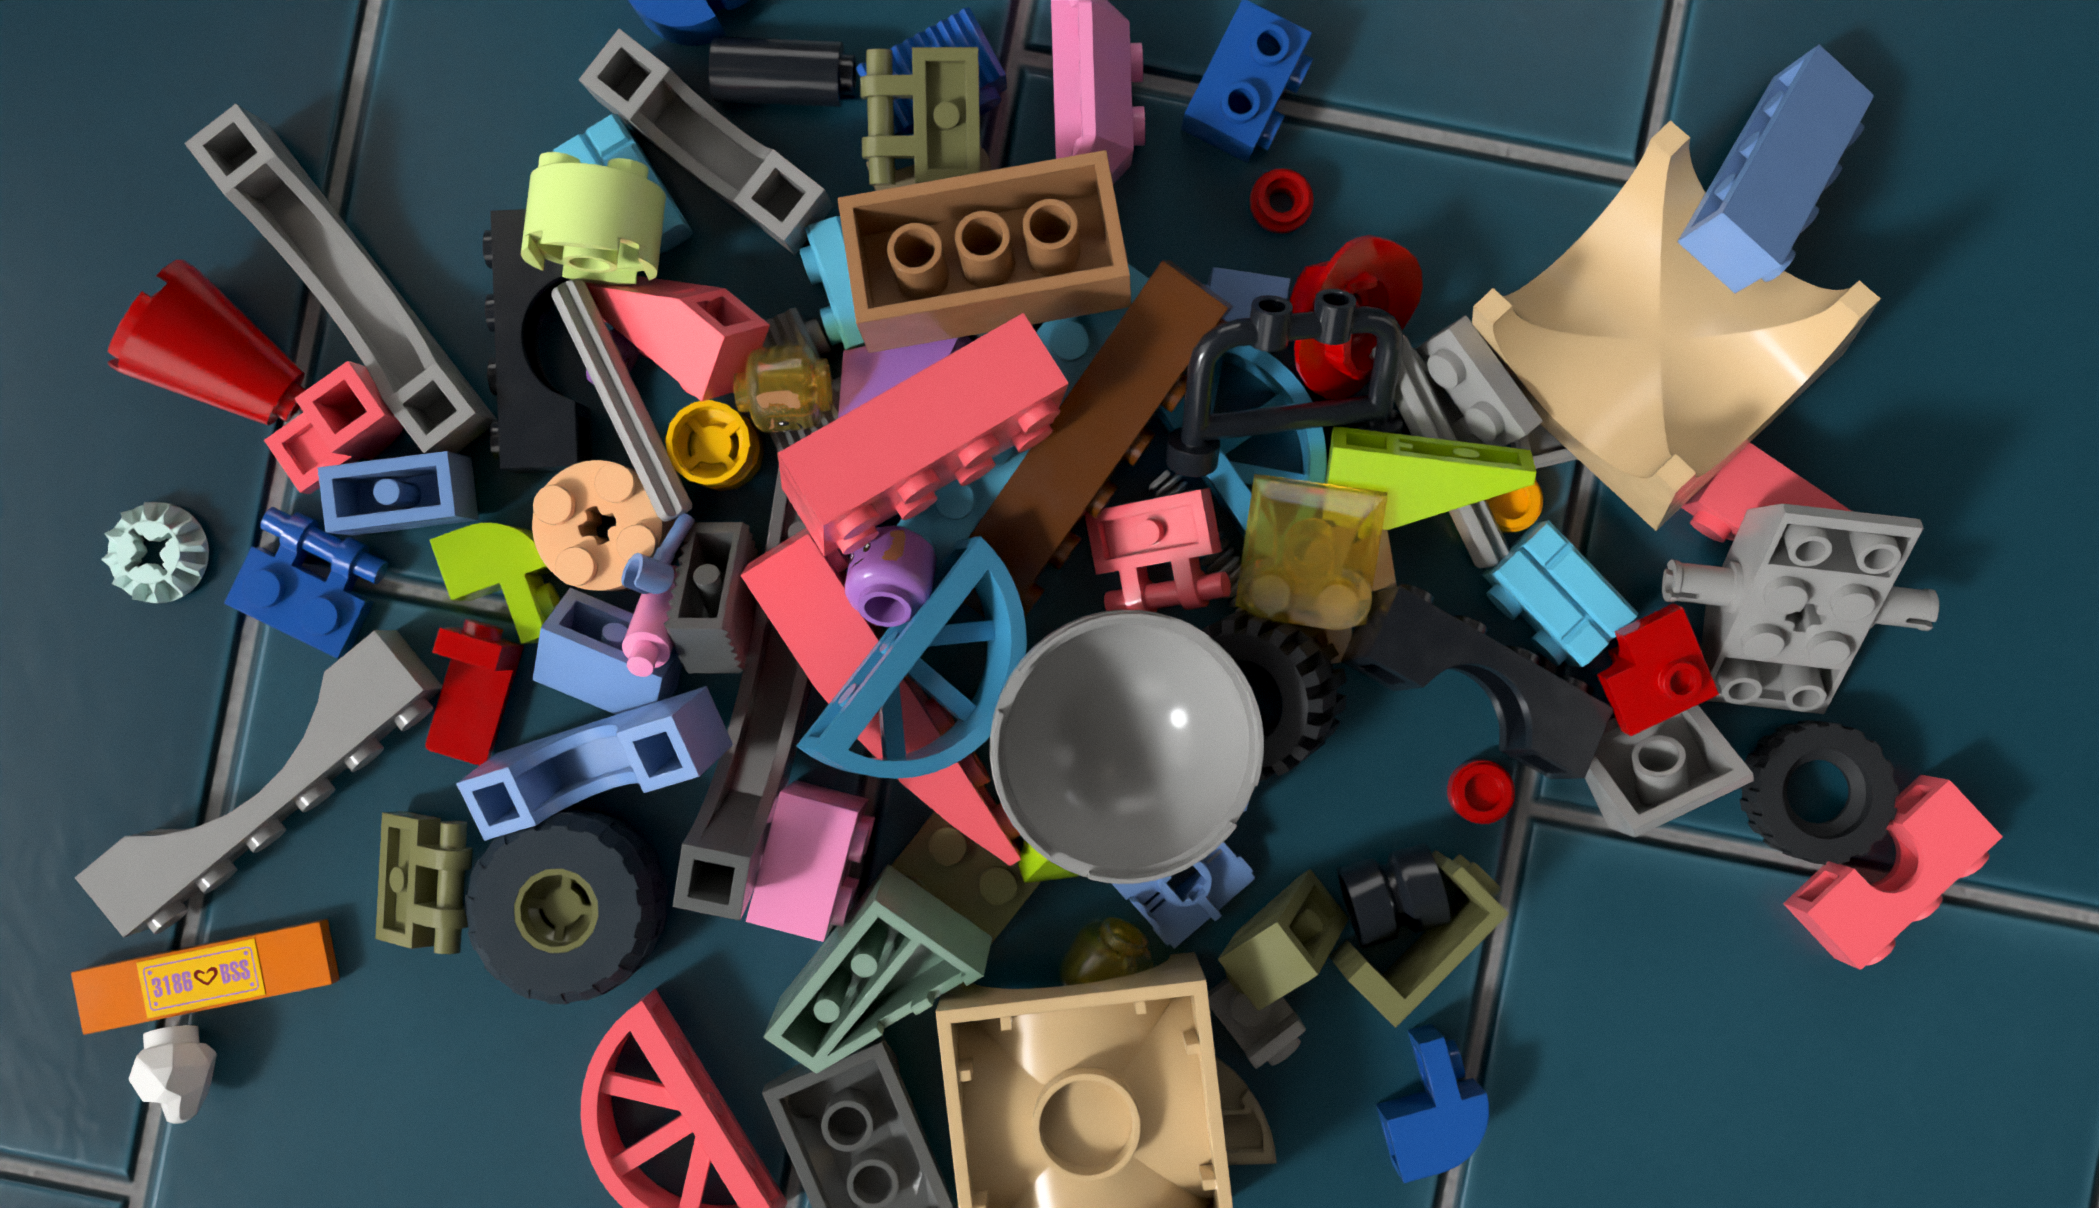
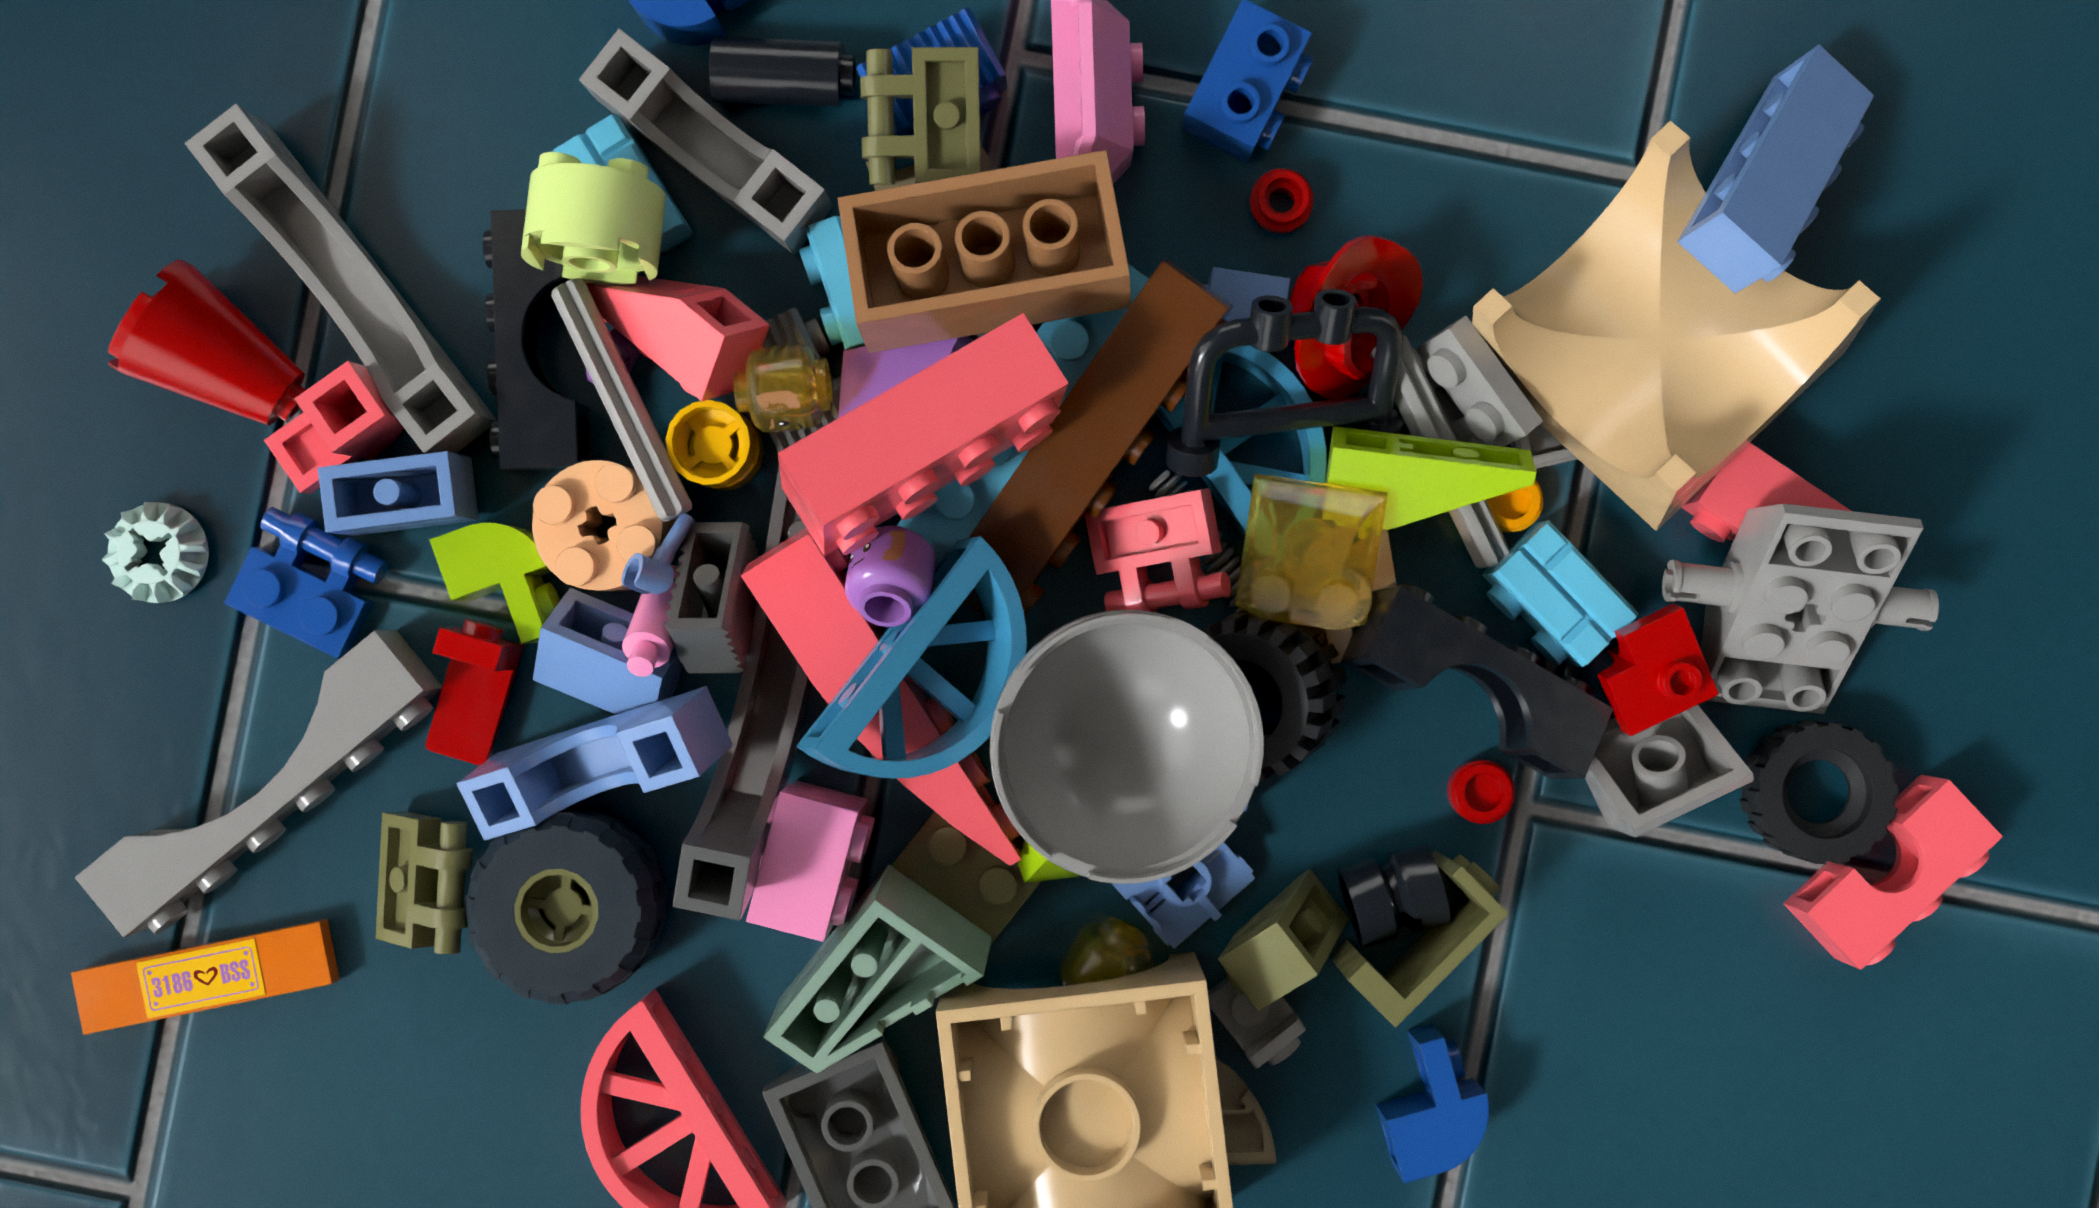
white rock [129,1025,217,1124] -> none

